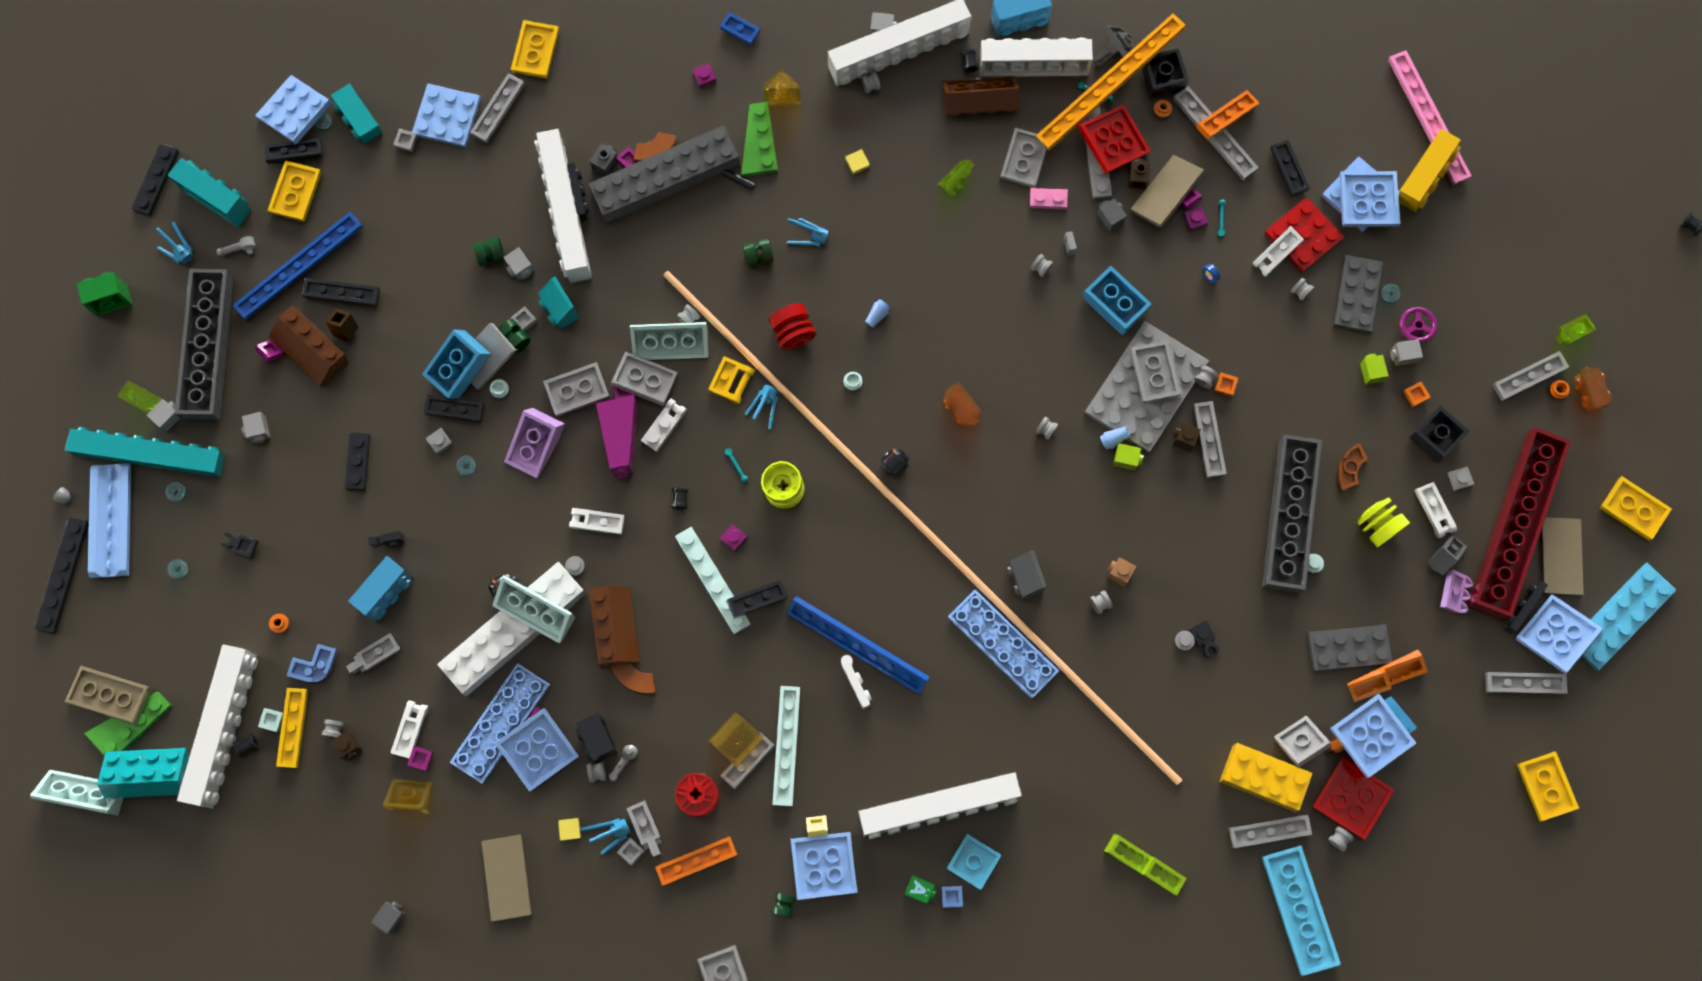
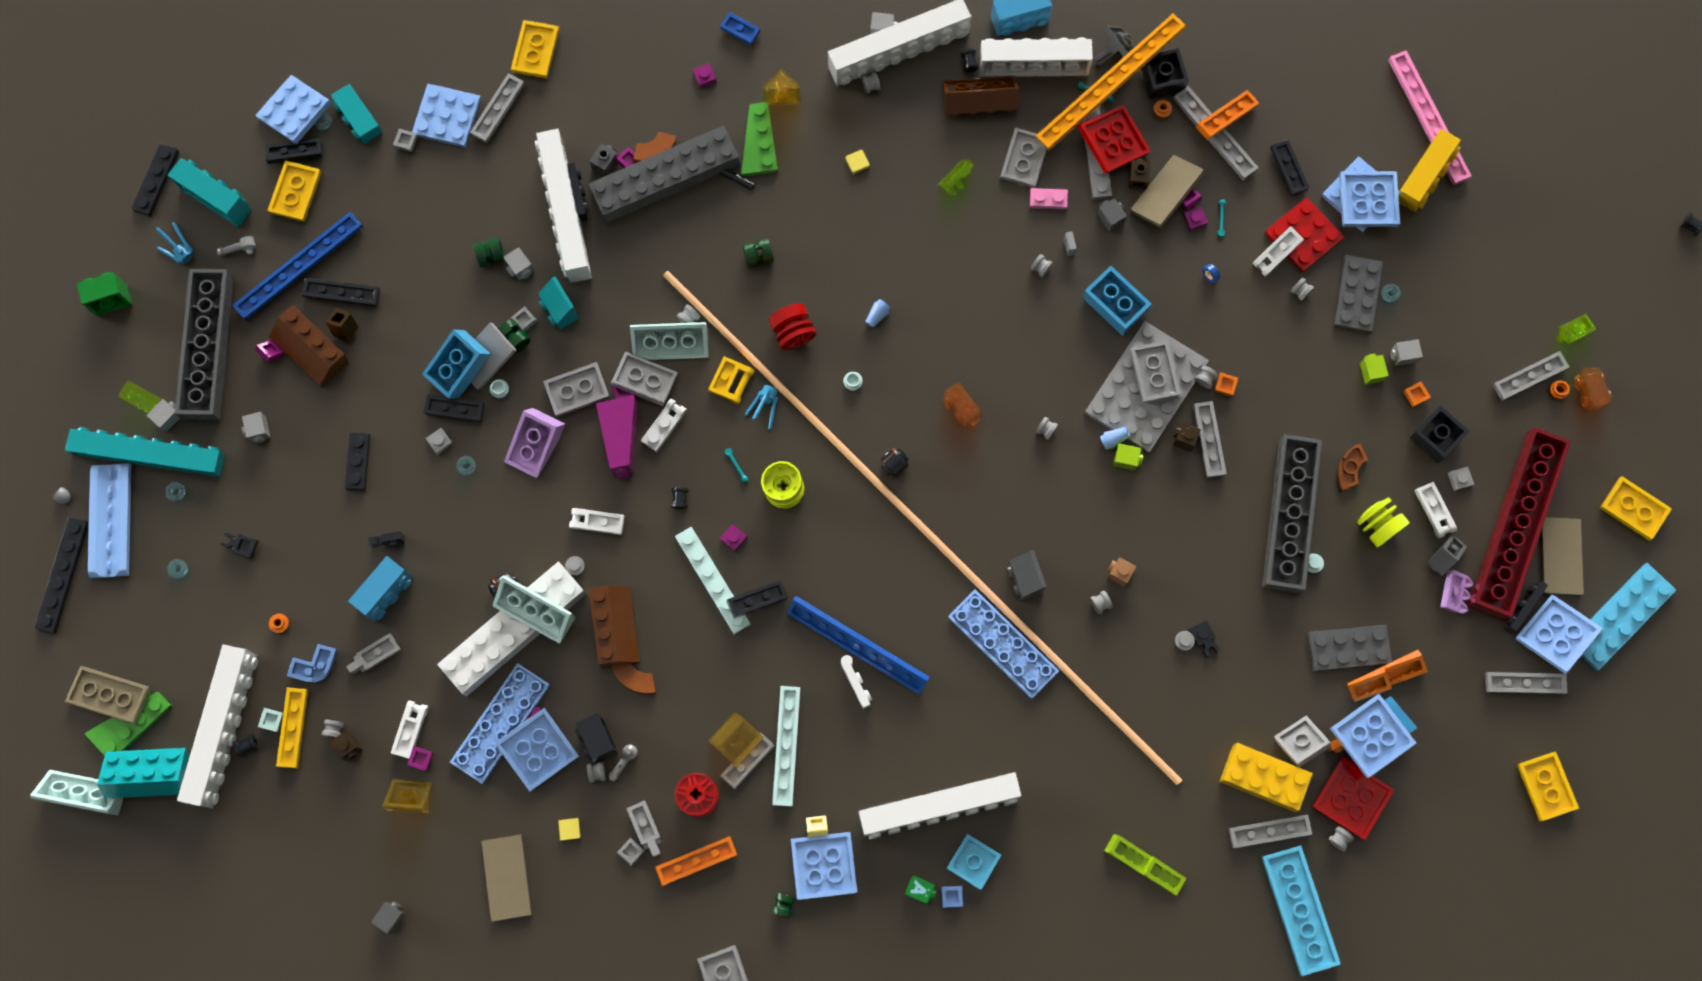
dark azure plant [580,818,631,855] -> none
dark azure plant [787,218,829,247] -> none
magenta piece [1400,307,1438,343] -> none

